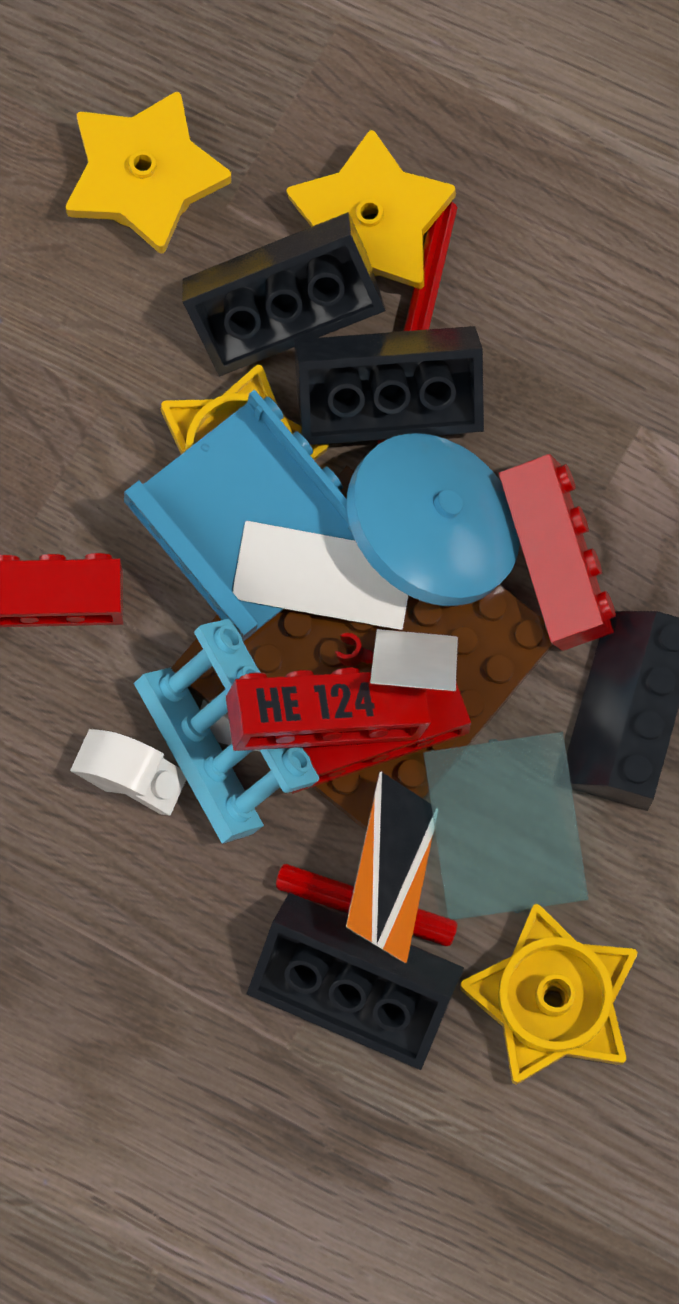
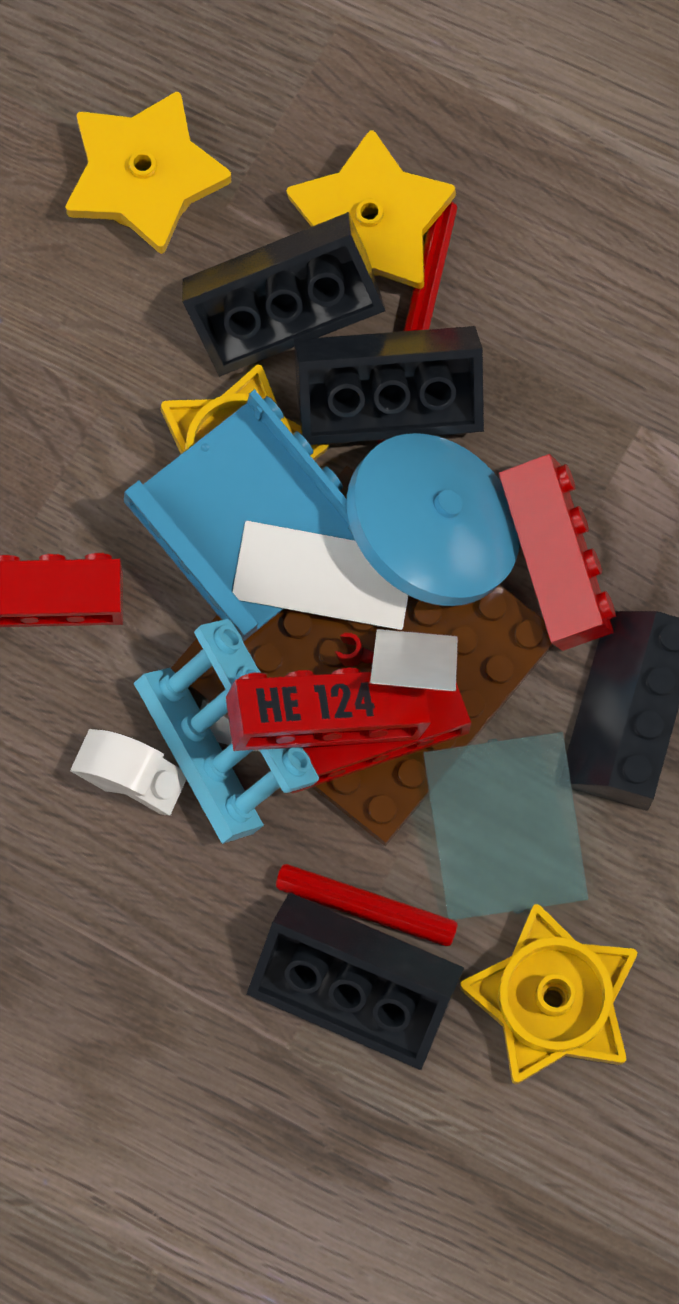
sticker [346,772,438,963] -> none

